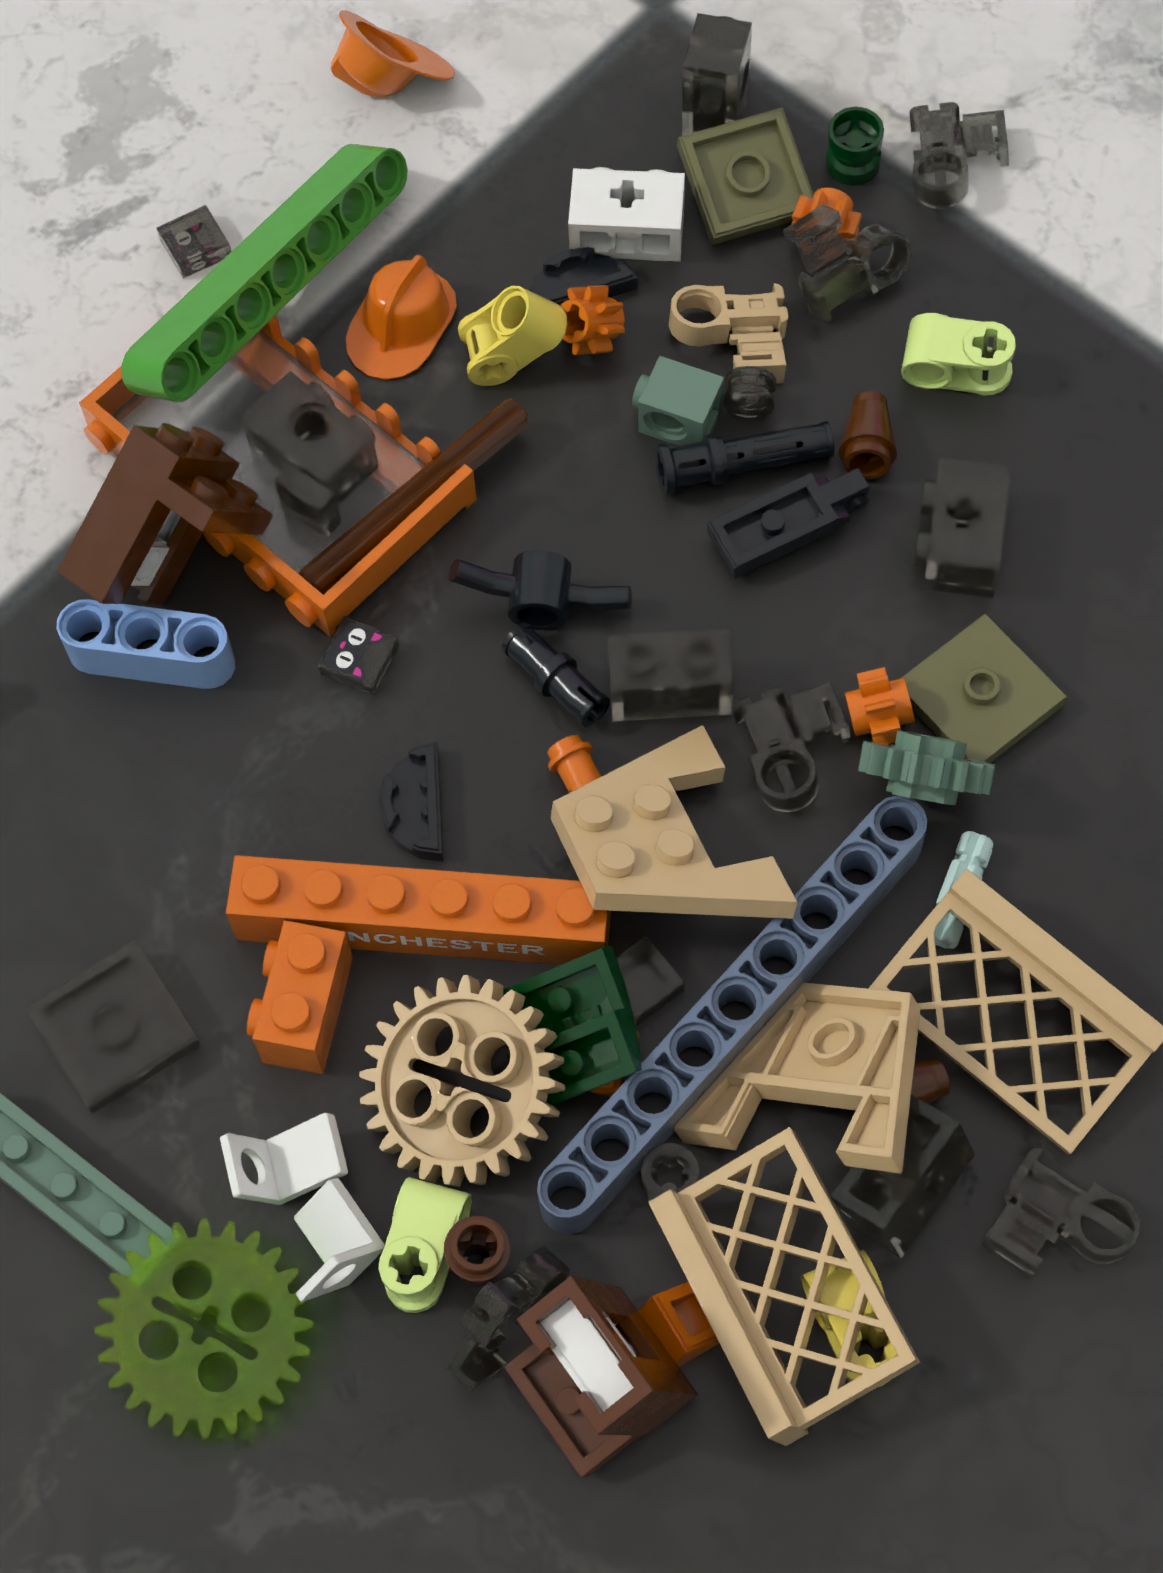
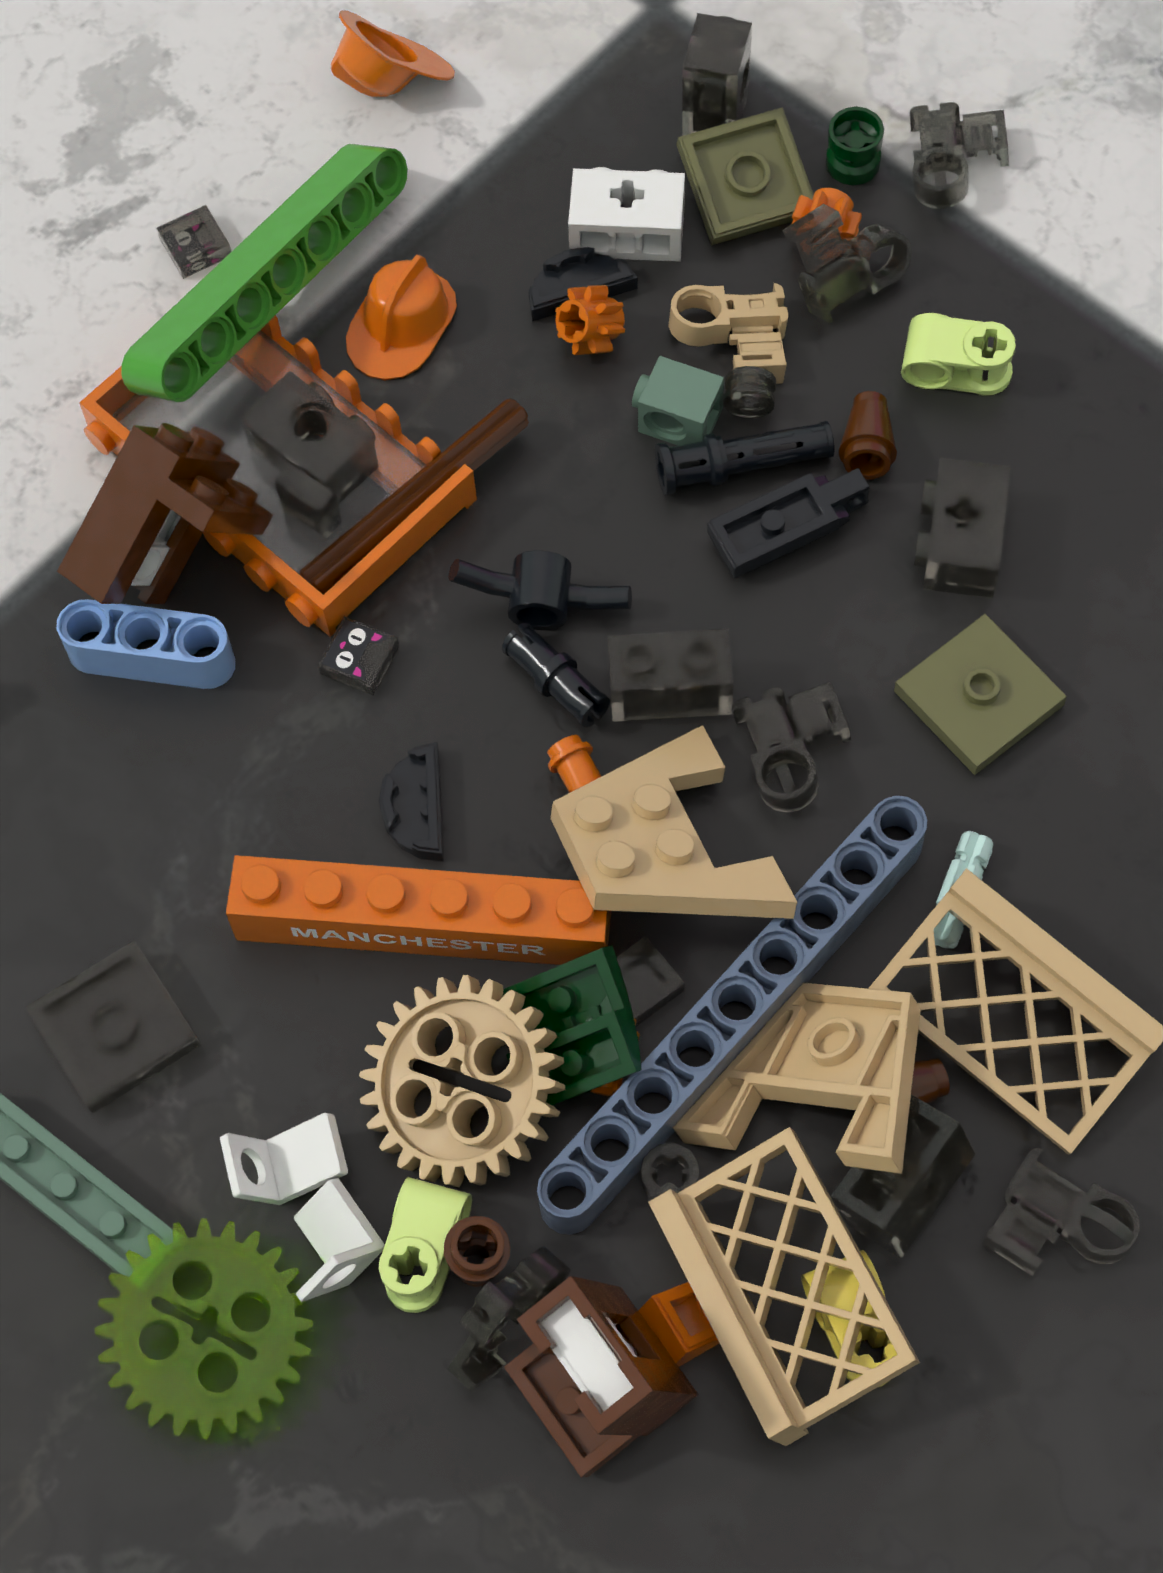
orange brick [247,920,353,1075] -> none
light yellow piece [458,286,567,386] -> none
orange gear [844,667,915,744] -> none
sand green gear [858,730,996,805] -> none

